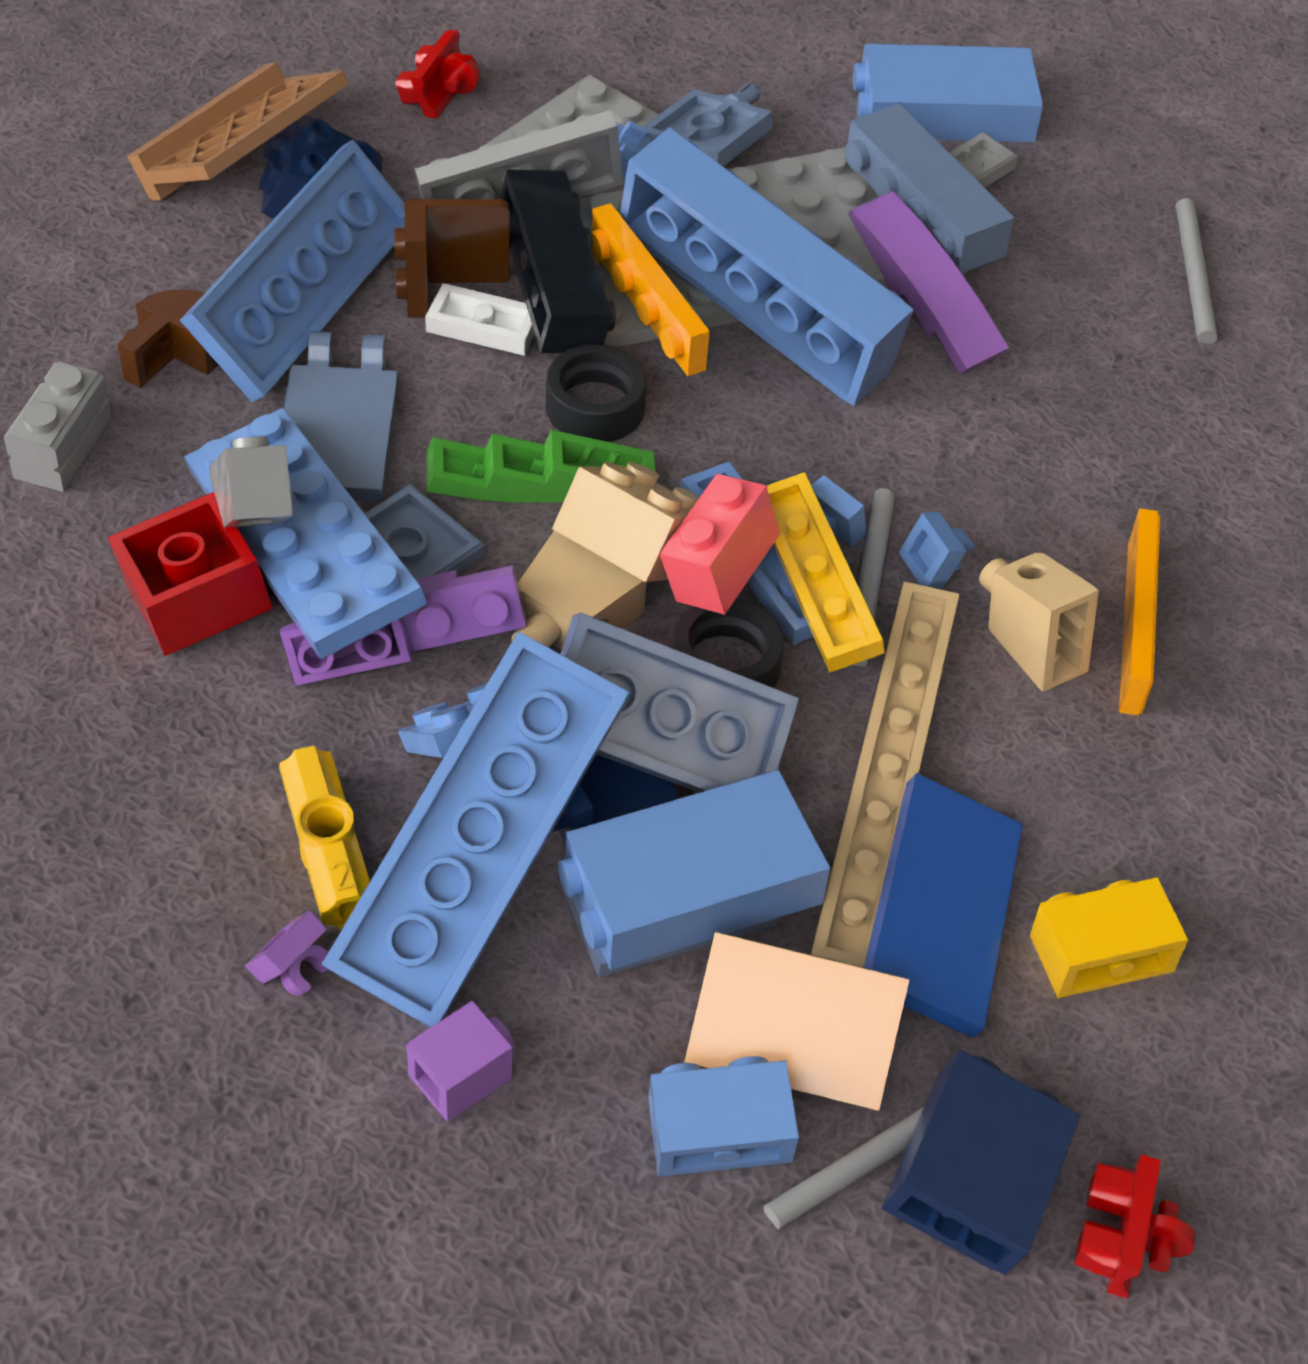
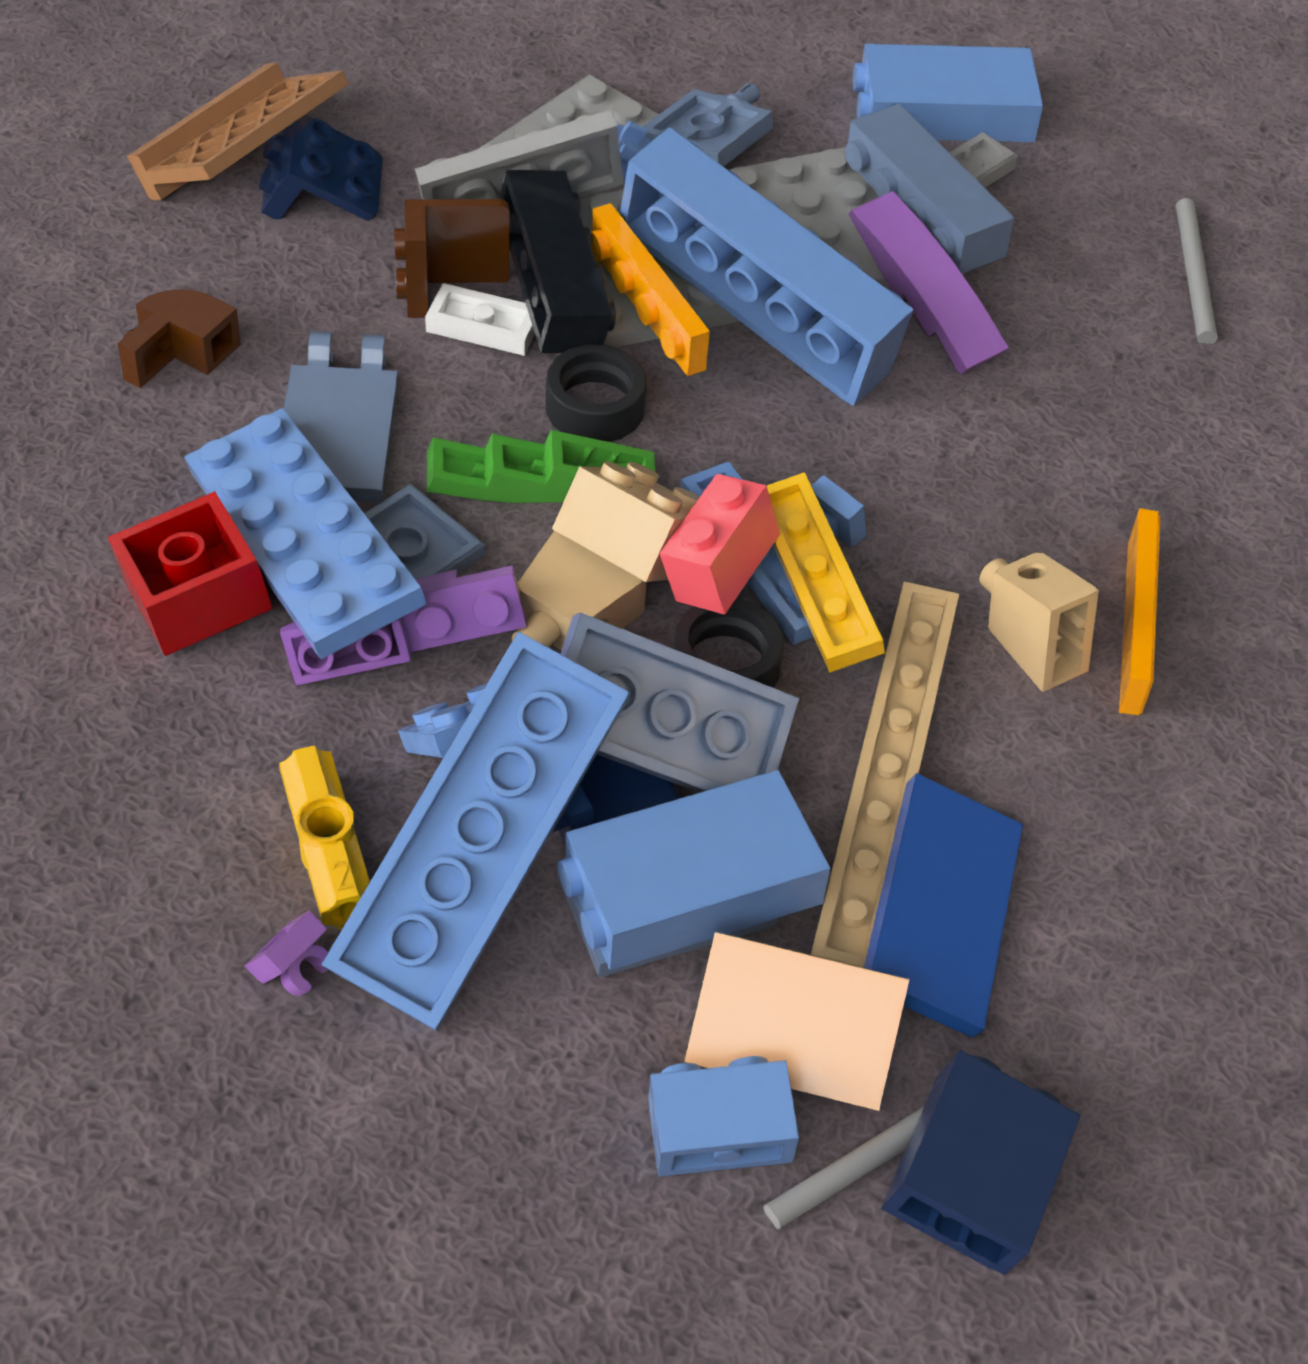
light grey brick [4,362,112,492] -> none
medium blue plate [180,140,405,402] -> none
light grey slope [209,437,293,528] -> none
red hips [395,30,481,119] -> none
medium lavender brick [406,1001,515,1122] -> none
light grey bar [853,488,895,667] -> none
medium blue tile [898,512,975,589] -> none
yellow brick [1030,877,1188,998] -> none
red hips [1074,1154,1196,1299] -> none

